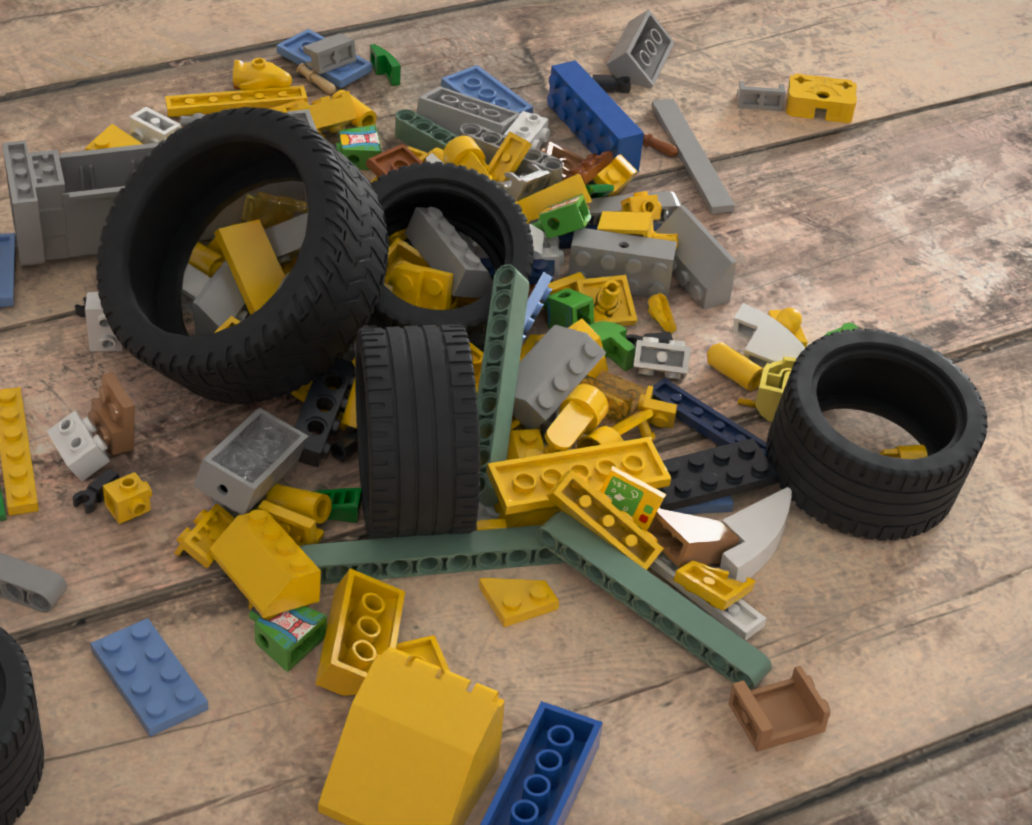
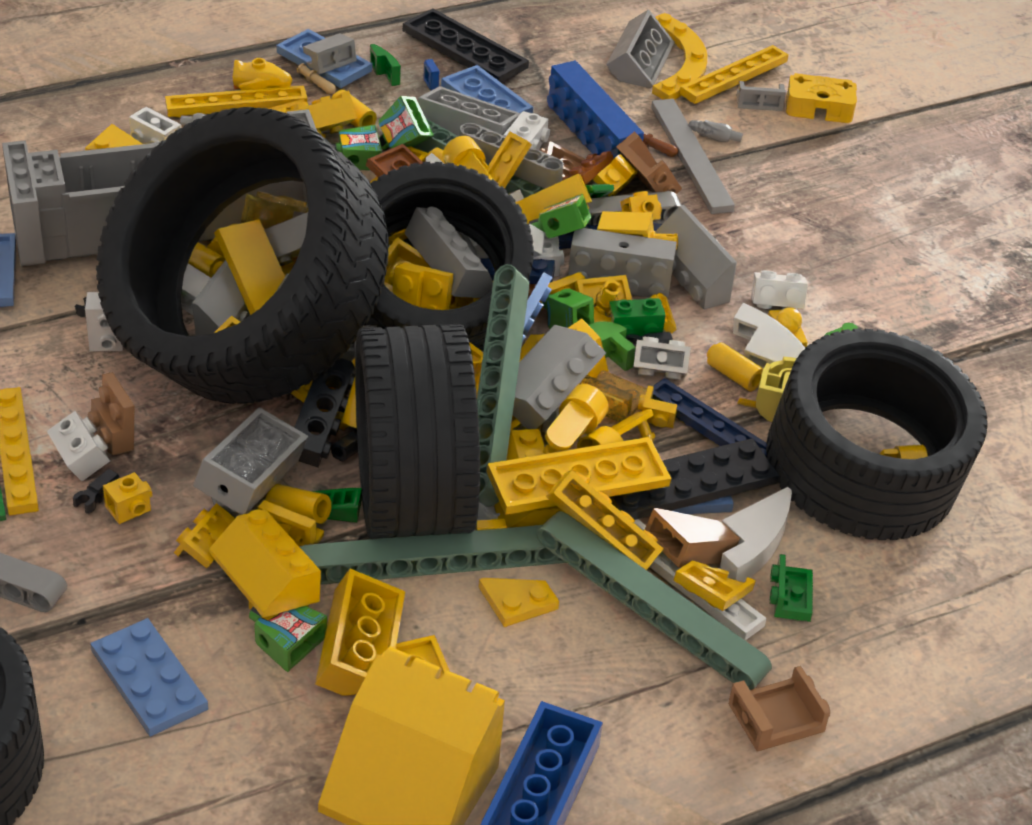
light grey hinge [497,164,551,202] -> none
black bar [592,74,631,93] -> none
tile [600,466,666,531] -> none
none -> torso [378,96,434,150]
none -> black plate [402,8,529,83]
none -> blue tile [423,59,440,91]
none -> green bracket [609,298,666,336]
none -> medium nougat panel [616,131,682,194]
none -> yellow plate [652,13,708,100]
none -> yellow plate [679,45,789,104]
none -> light grey piece [688,120,743,142]
none -> white brick [751,270,808,310]
none -> green bracket [769,554,813,622]

